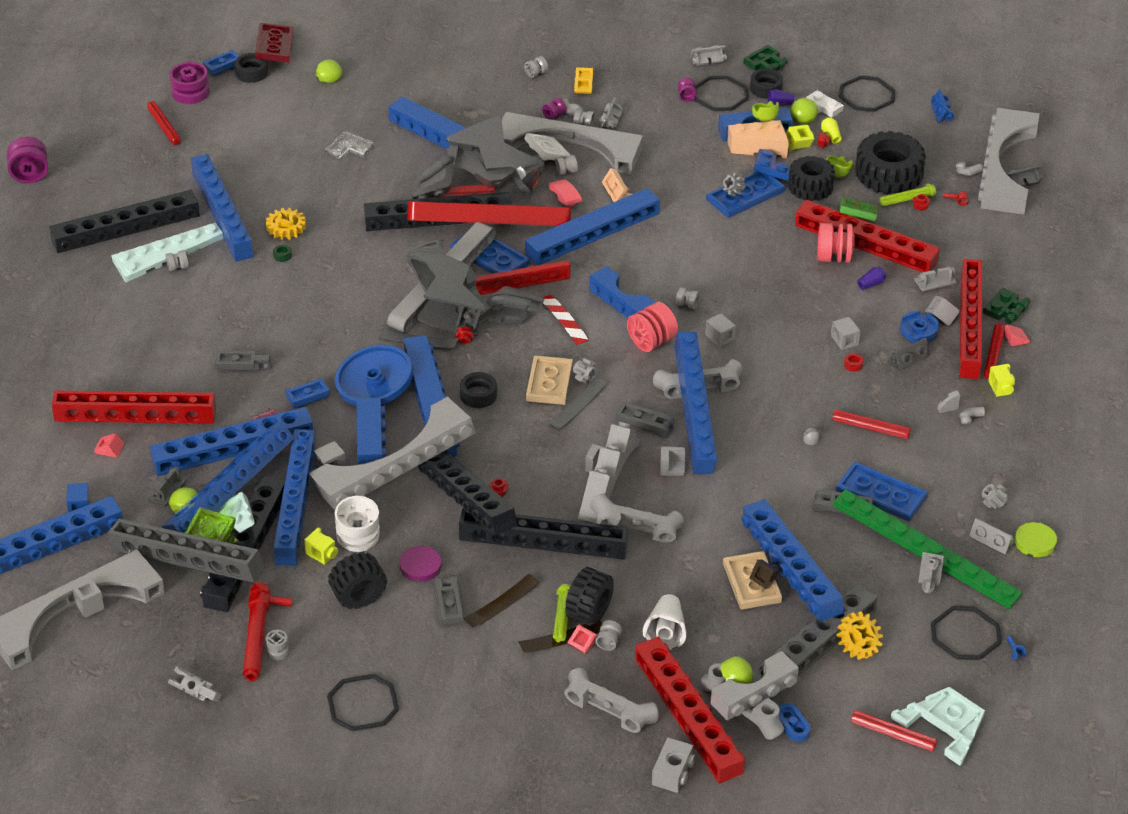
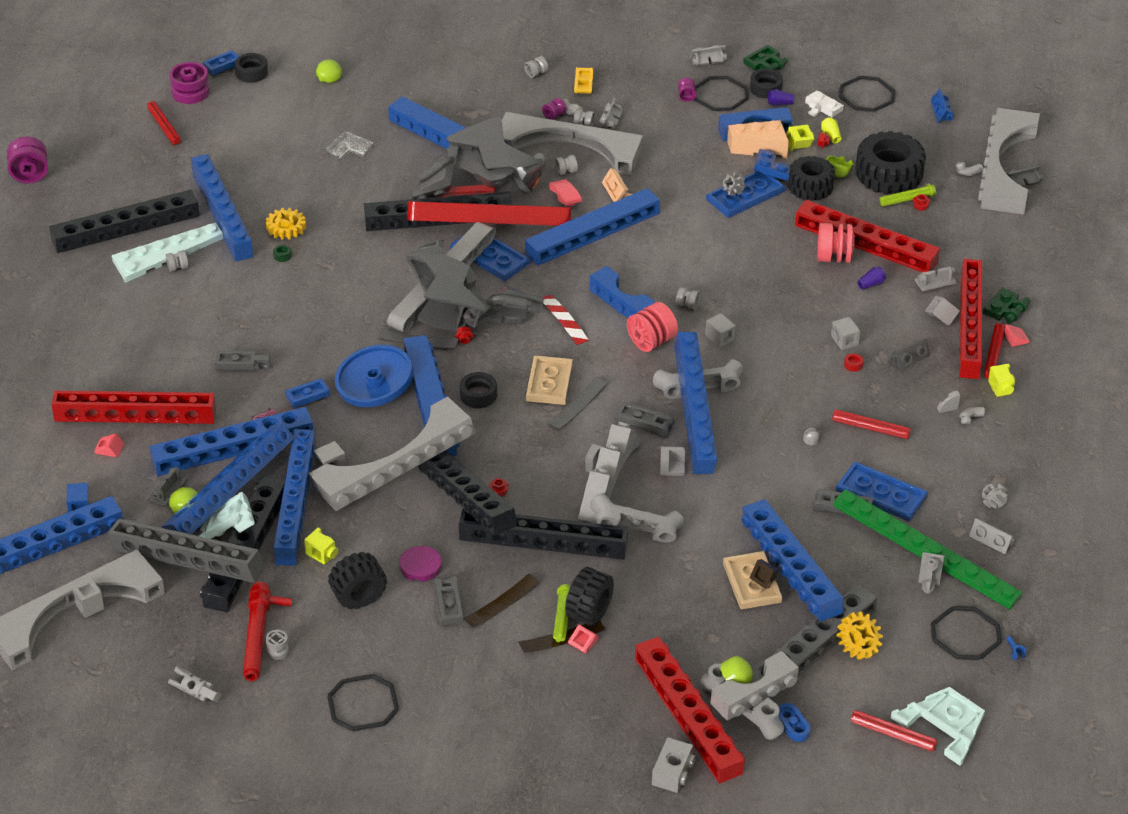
clear neon green plate [185,507,236,542] -> none
dark red tile [255,23,293,63] -> none
white wheel [335,496,380,552] -> none
blue brick [356,398,386,465] -> none
red tile [475,260,570,295] -> none
white plate [524,133,570,161] -> none
light grey plate [564,668,659,733] -> none
light grey gear [573,358,597,384] -> none
light grey wheel [596,620,622,651] -> none
white cone [643,594,687,650] -> none
lime hair [752,101,779,122] -> none
lime hair [790,98,818,125] -> none
bright green tile [840,197,877,221] -> none
blue plate [900,311,939,344] -> none
red hand [943,191,968,206] -> none
lime tile [1015,522,1057,557] -> none

